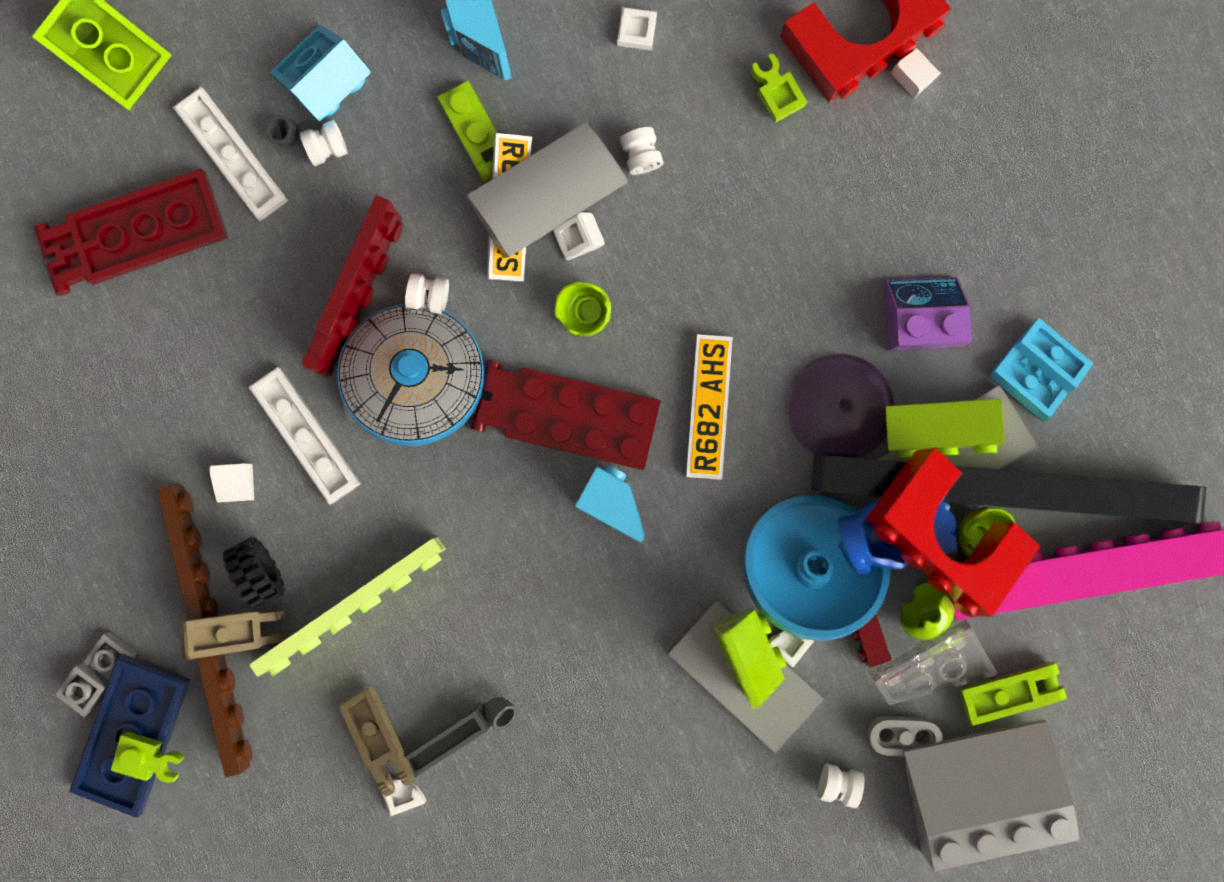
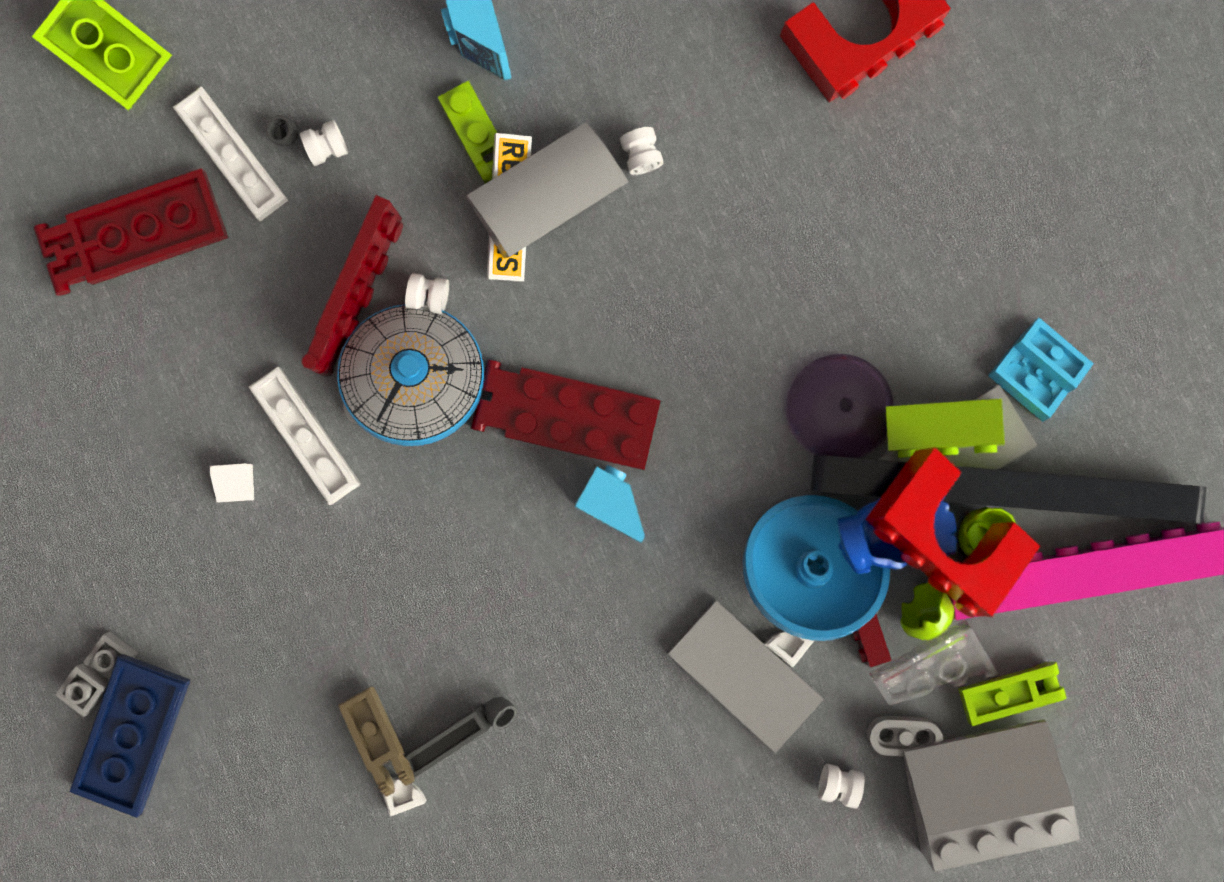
lime plate [111,731,184,783] -> none
reddish brown plate [157,486,252,778] -> none
dark tan hinge [179,610,287,660] -> none
black tyre [223,537,285,609] -> none
yellowish green plate [249,537,446,677] -> none
slope [269,24,371,122] -> none
white slope [553,213,605,261] -> none
lime hair [554,281,611,337] -> none
white tile [617,7,657,51] -> none
tile [686,334,733,480] -> none
lime slope [711,607,786,709] -> none
lime plate [751,53,807,123] -> none
medium lavender slope [885,277,972,351] -> none
white slope [890,48,941,98] -> none

